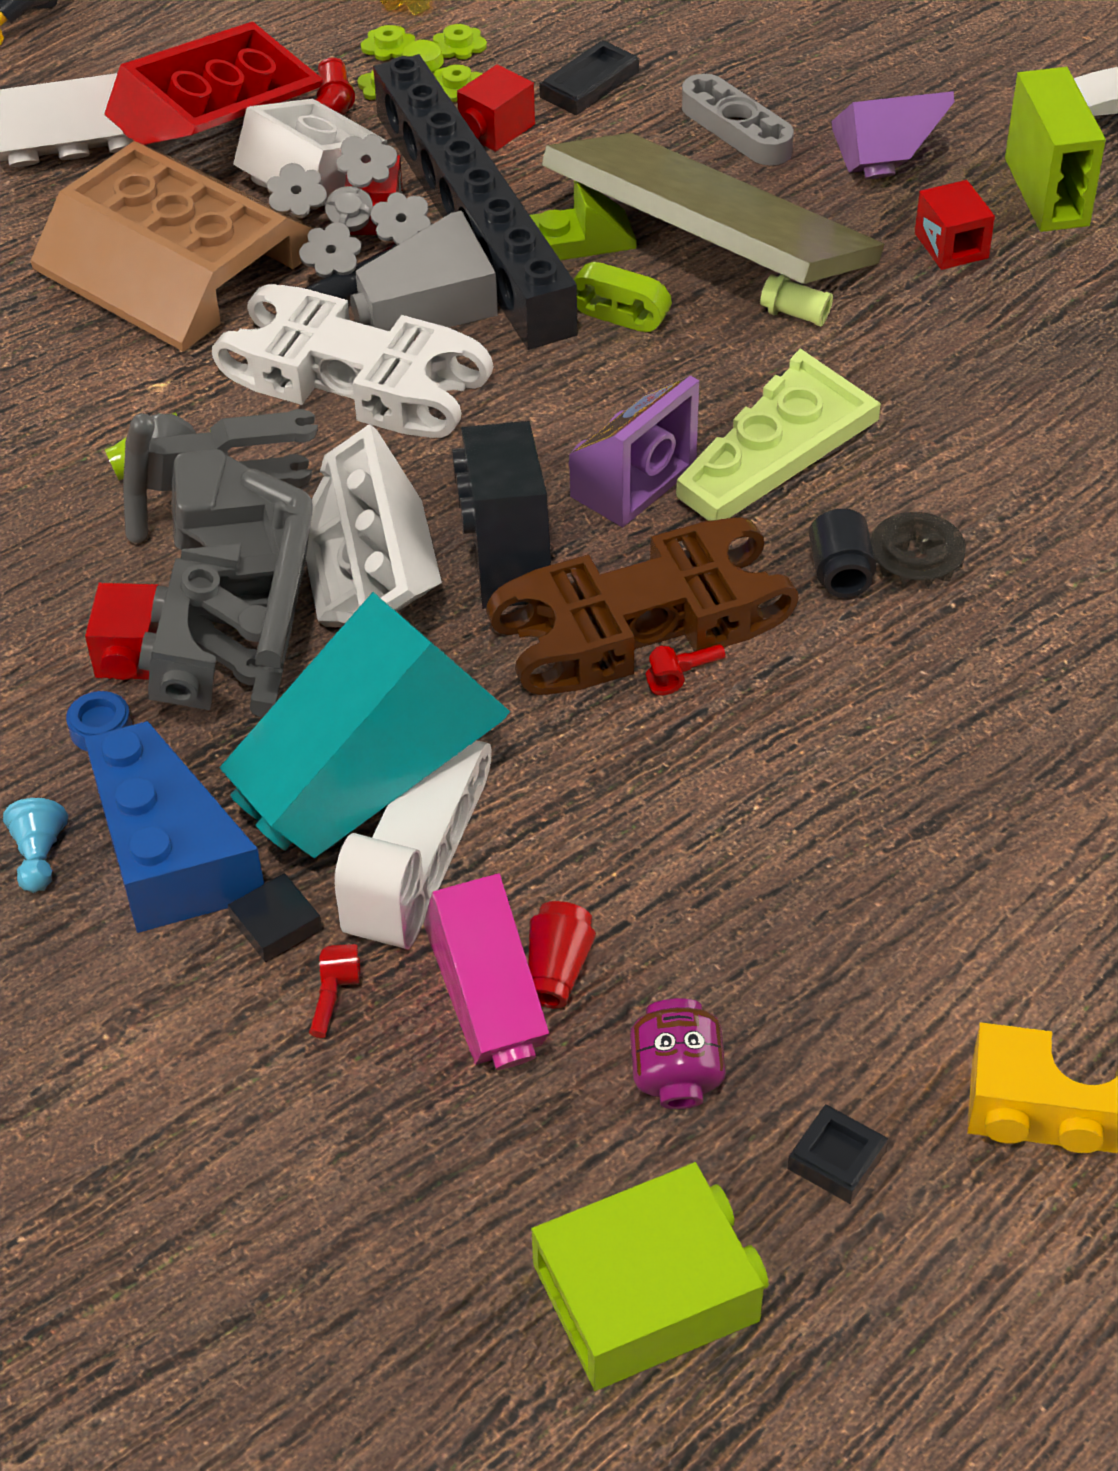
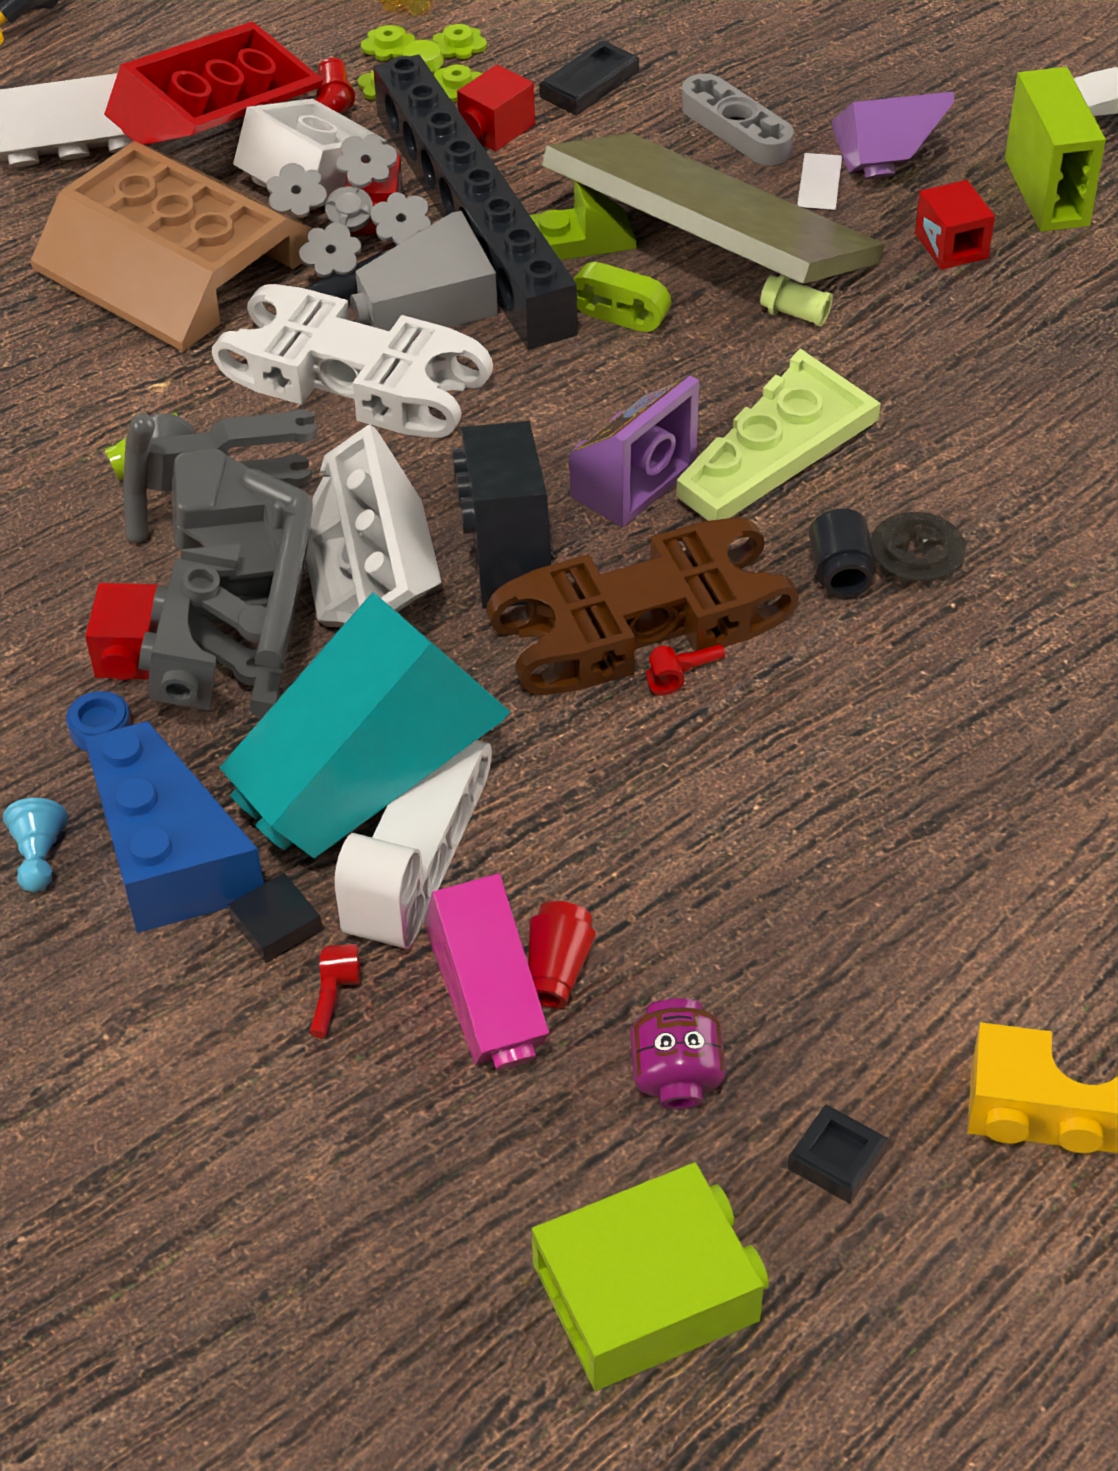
none -> white sticker [797,153,842,210]

